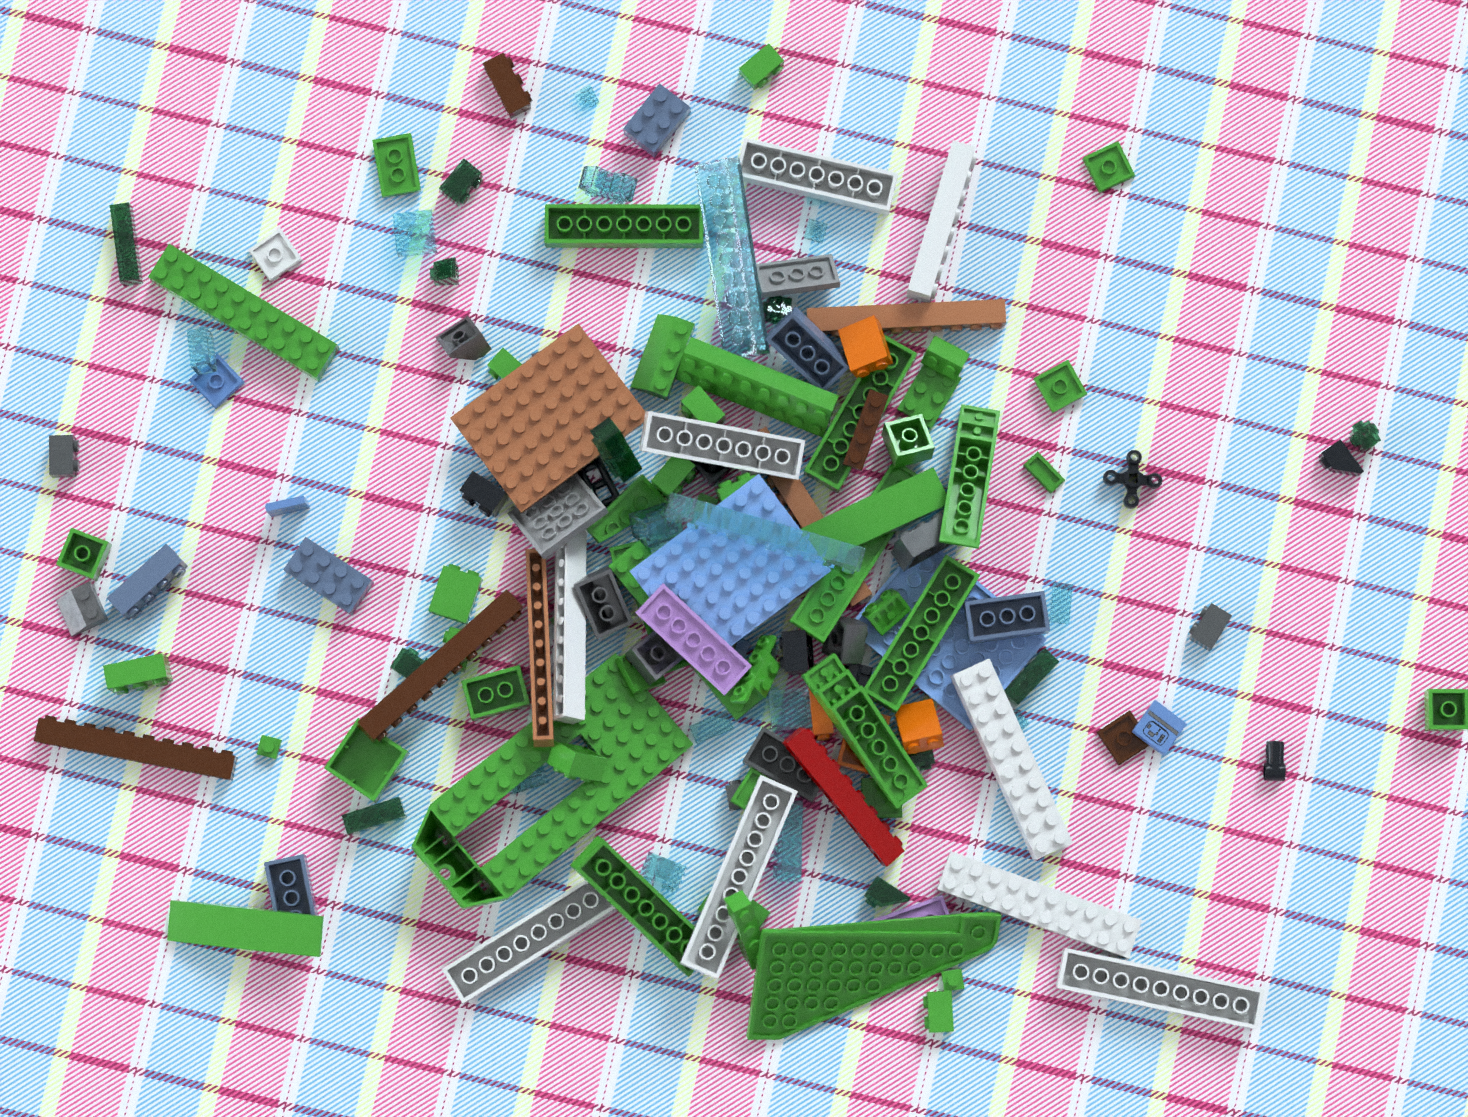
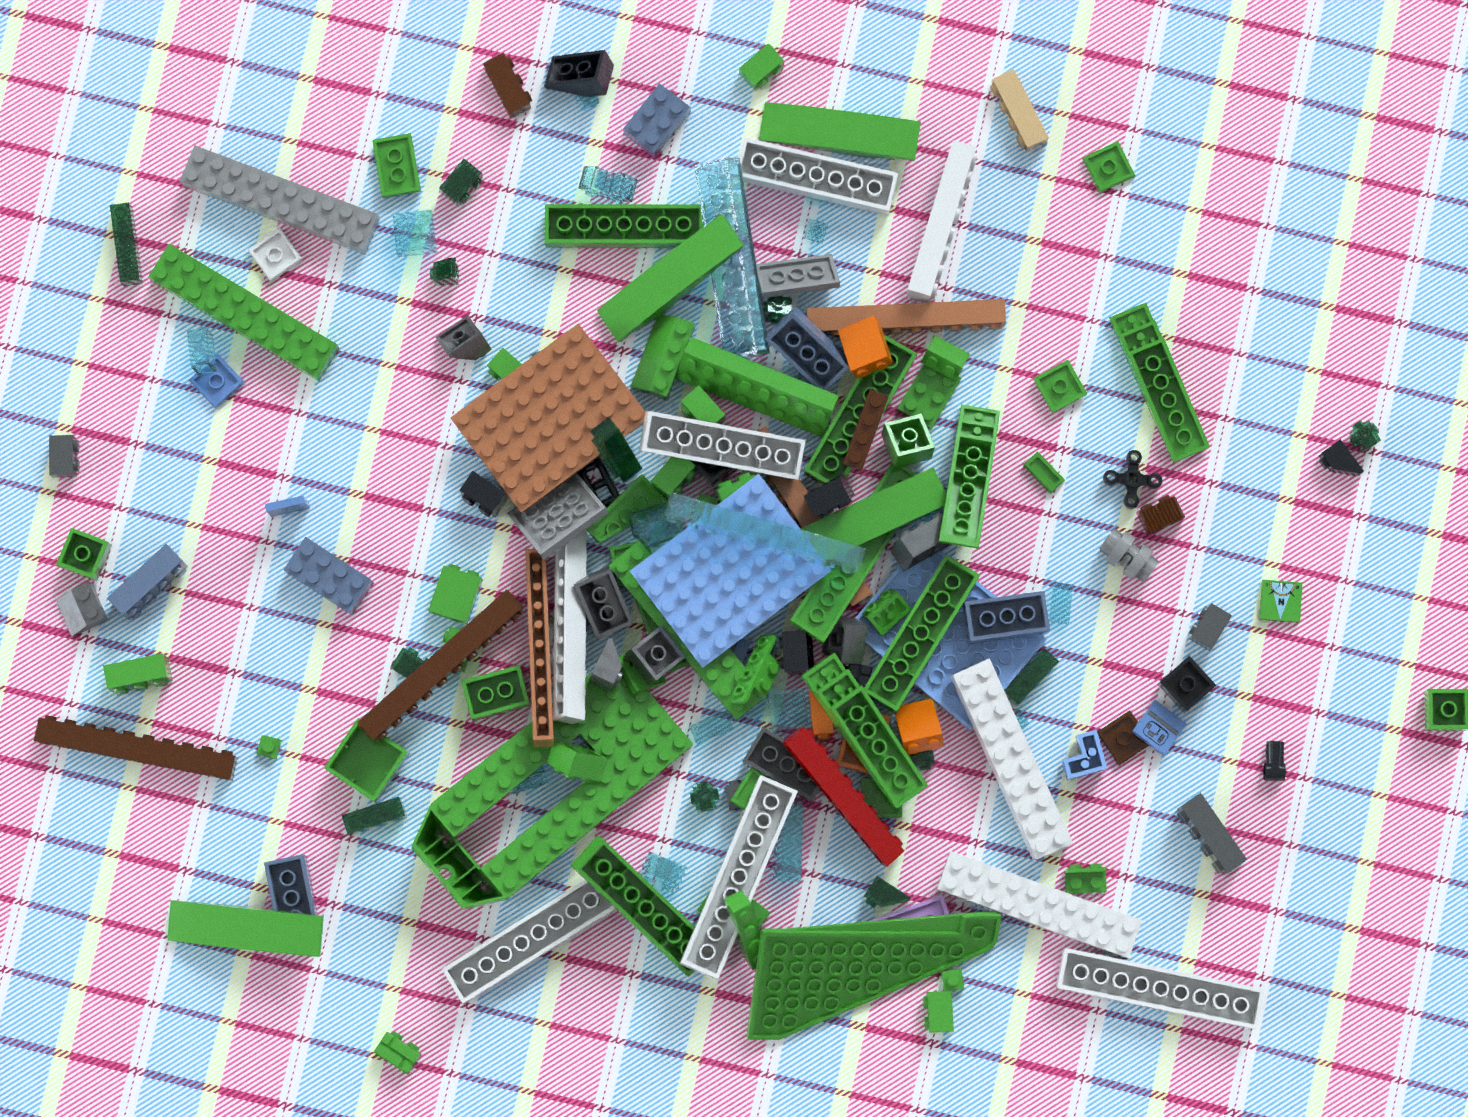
lavender plate [635,583,752,696] -> none
none -> light grey brick [180,145,380,255]
none -> bright green brick [374,1031,422,1074]
none -> black slope [544,50,614,97]
none -> flat silver slope [588,638,623,692]
none -> bright green slope [597,214,744,342]
none -> clear green brick [690,781,720,813]
none -> bright green slope [759,102,921,161]
none -> black brick [804,474,855,518]
none -> tan brick [990,69,1049,152]
none -> light blue brick [1061,730,1108,781]
none -> bright green bracket [1064,864,1107,894]
none -> light grey piece [1099,529,1159,582]
none -> bright green slope [1109,302,1210,463]
none -> reddish brown brick [1137,495,1185,536]
none -> black brick [1157,655,1216,714]
none -> dark grey brick [1177,793,1247,875]
none -> bright green tile [1259,579,1303,623]

